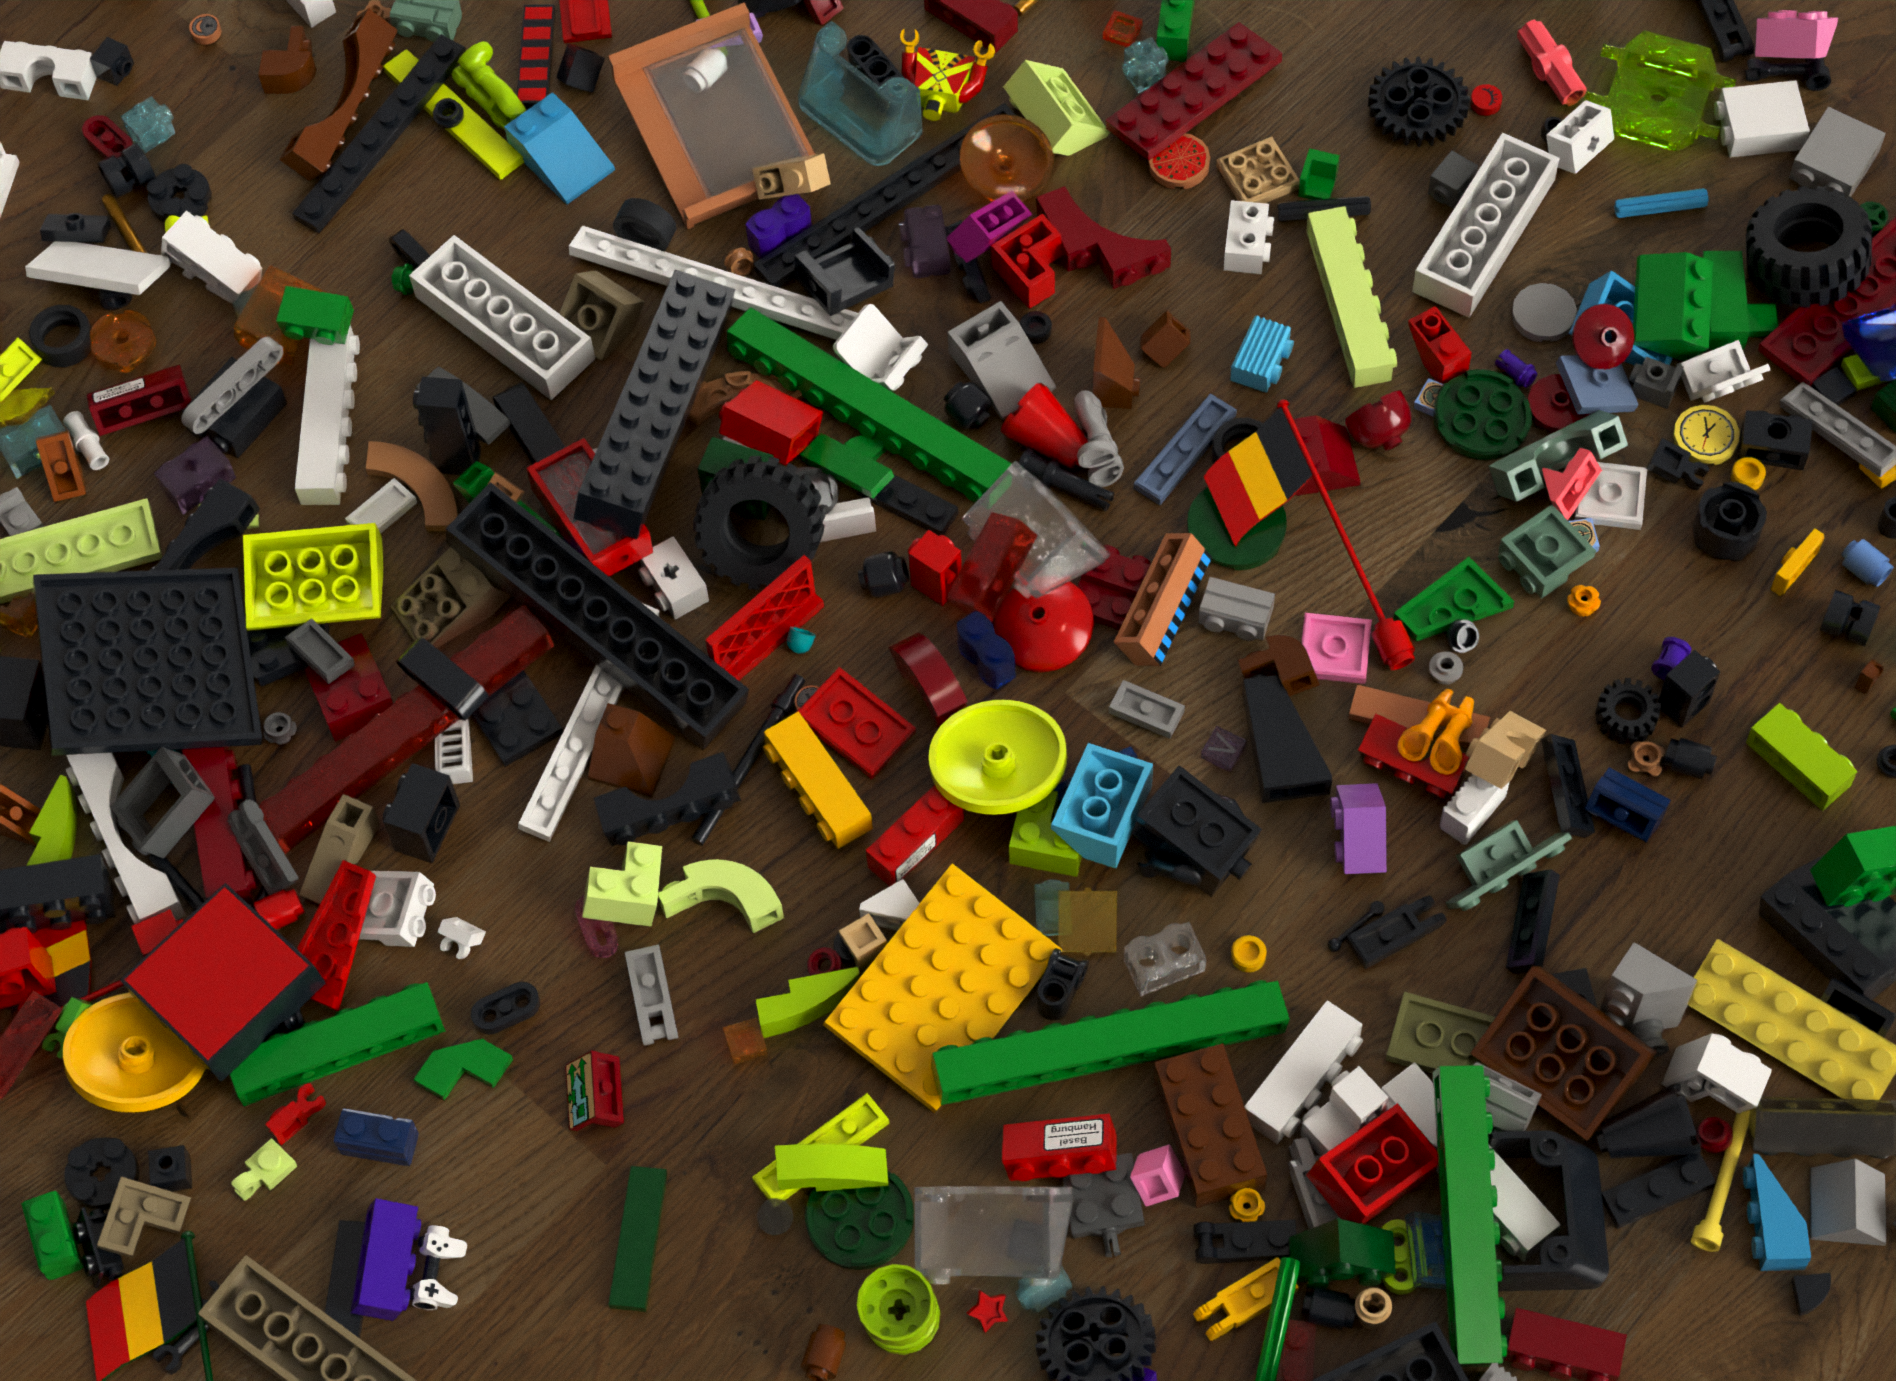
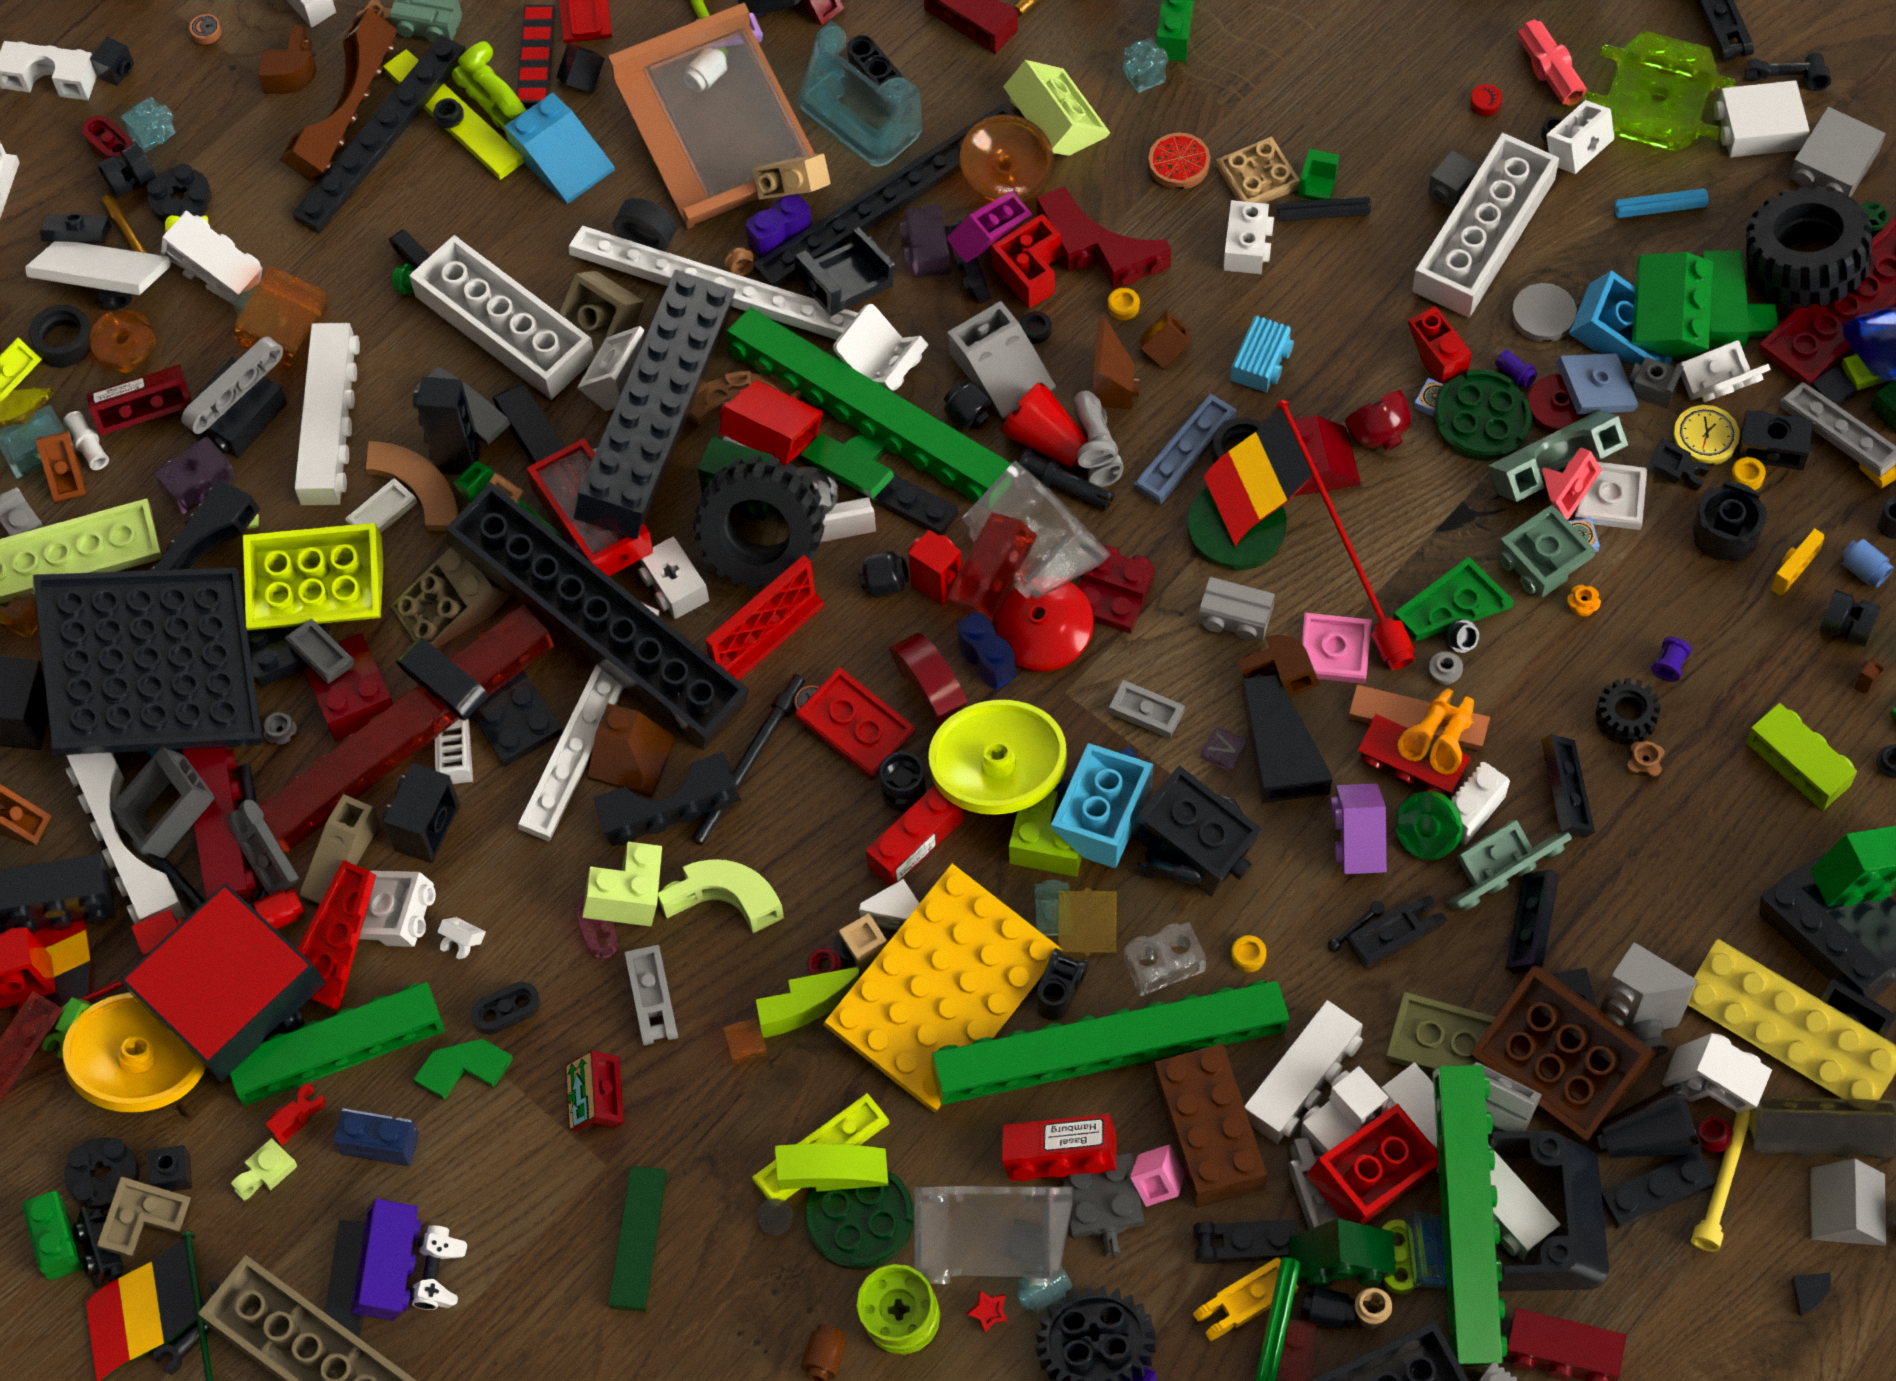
lime slope [26,775,77,866] -> none
green brick [276,286,354,345] -> none
yellow brick [763,711,873,849] -> none
teal hinge [787,627,816,654] -> none
torso [900,29,995,121] -> none
clear orange tile [1103,10,1143,49] -> none
dark red plate [1105,22,1282,161] -> none
nougat brick [1114,533,1212,666] -> none
yellow plate [1229,1188,1265,1222] -> none
yellowish green brick [1306,206,1397,388] -> none
black gear [1368,56,1470,147] -> none
tan arch [1465,711,1546,789] -> none
dark red dish [1572,304,1634,370] -> none
dark blue brick [1585,767,1671,843] -> none
black brick [1658,650,1720,728] -> none
black brick [1663,737,1717,780] -> none
dark azure slope [1743,1154,1811,1271] -> none
bright pink slope [1755,10,1838,59] -> none
none -> white slope [577,326,645,411]
none -> black wheel [879,751,926,812]
none -> yellow tile [1108,288,1140,320]
none -> green tile [1395,790,1463,860]

